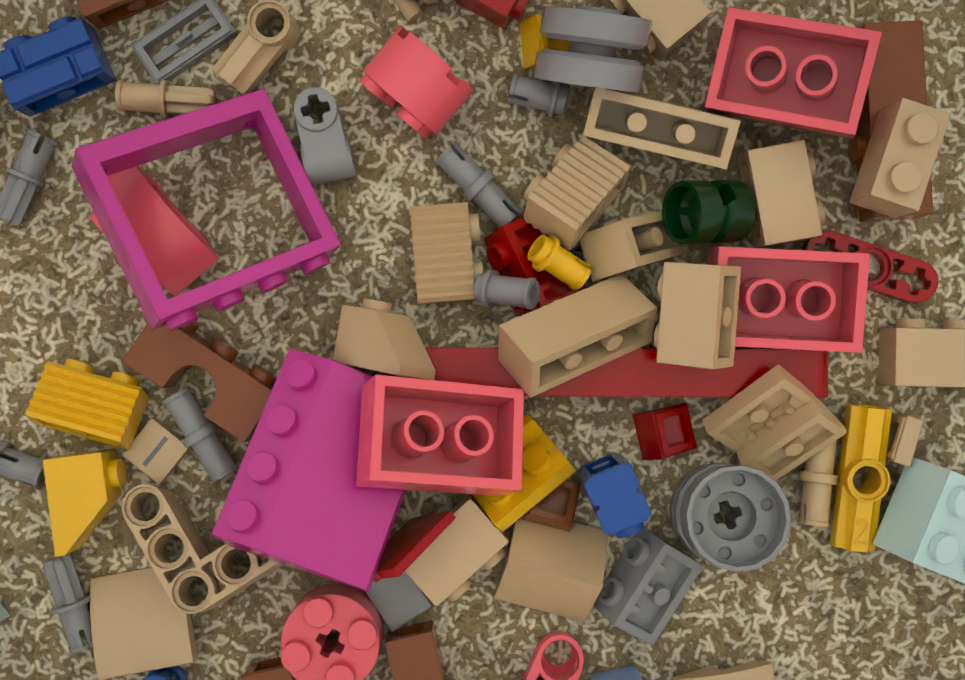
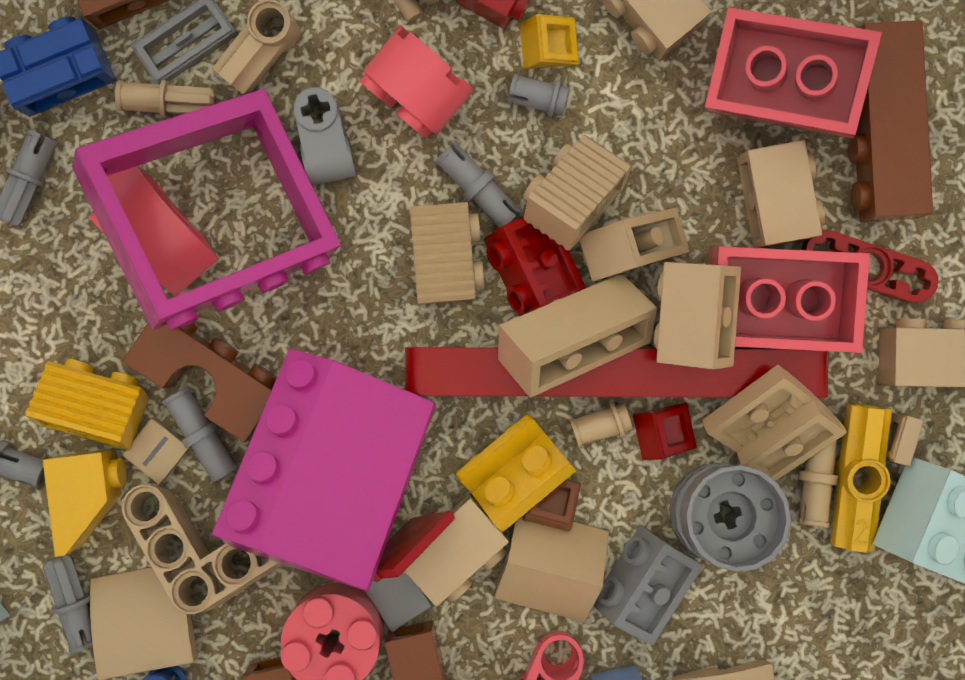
tan slope [333,298,436,380] -> none
coral brick [356,374,524,496] -> none
light grey pin [474,270,540,310] -> none
yellow pin [527,235,592,291] -> none
light grey wheel [533,5,652,92] -> none
blue brick [577,452,652,539] -> none
tan brick [583,87,741,170] -> none
dark green wheel [662,180,756,245] -> none
tan brick [849,98,951,218] -> none
none -> tan pin [569,402,633,448]

